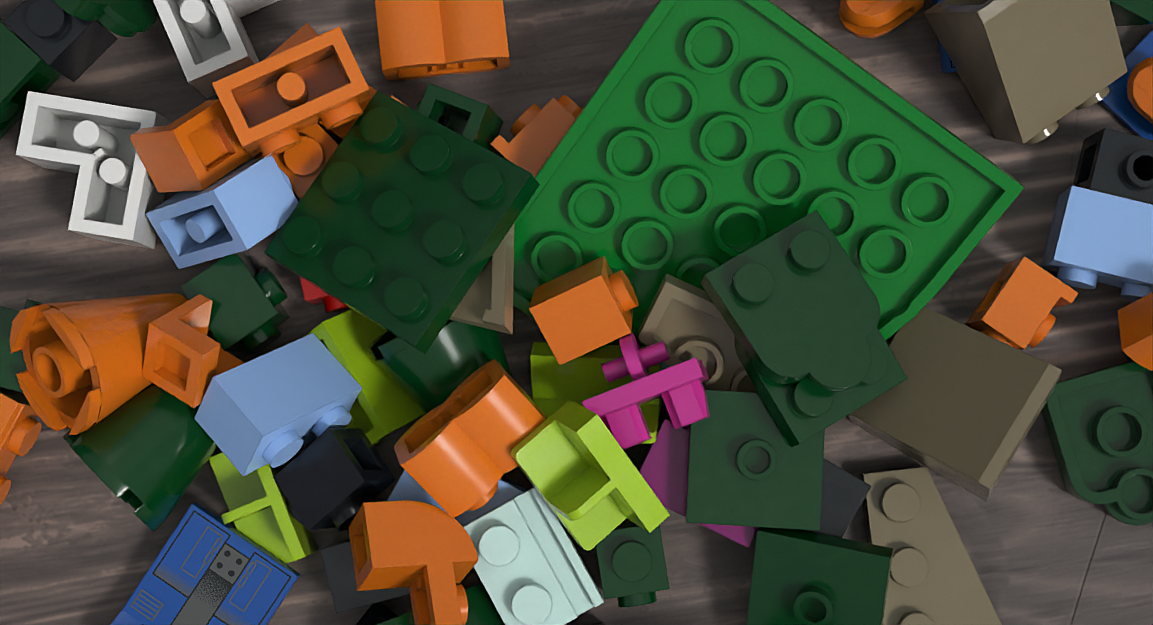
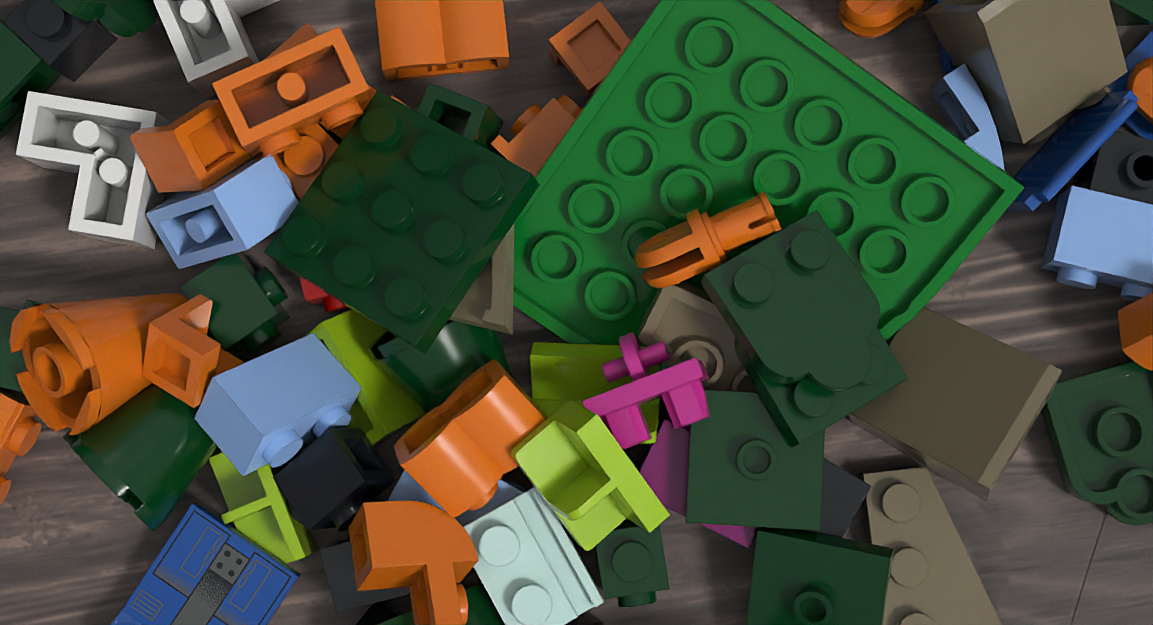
orange brick [529,256,638,365] -> none
orange brick [965,256,1079,350] -> none
none -> orange panel [549,1,630,95]
none -> orange arm [635,191,782,288]
none -> light blue slope [929,64,1005,171]
none -> blue window [1006,90,1139,212]

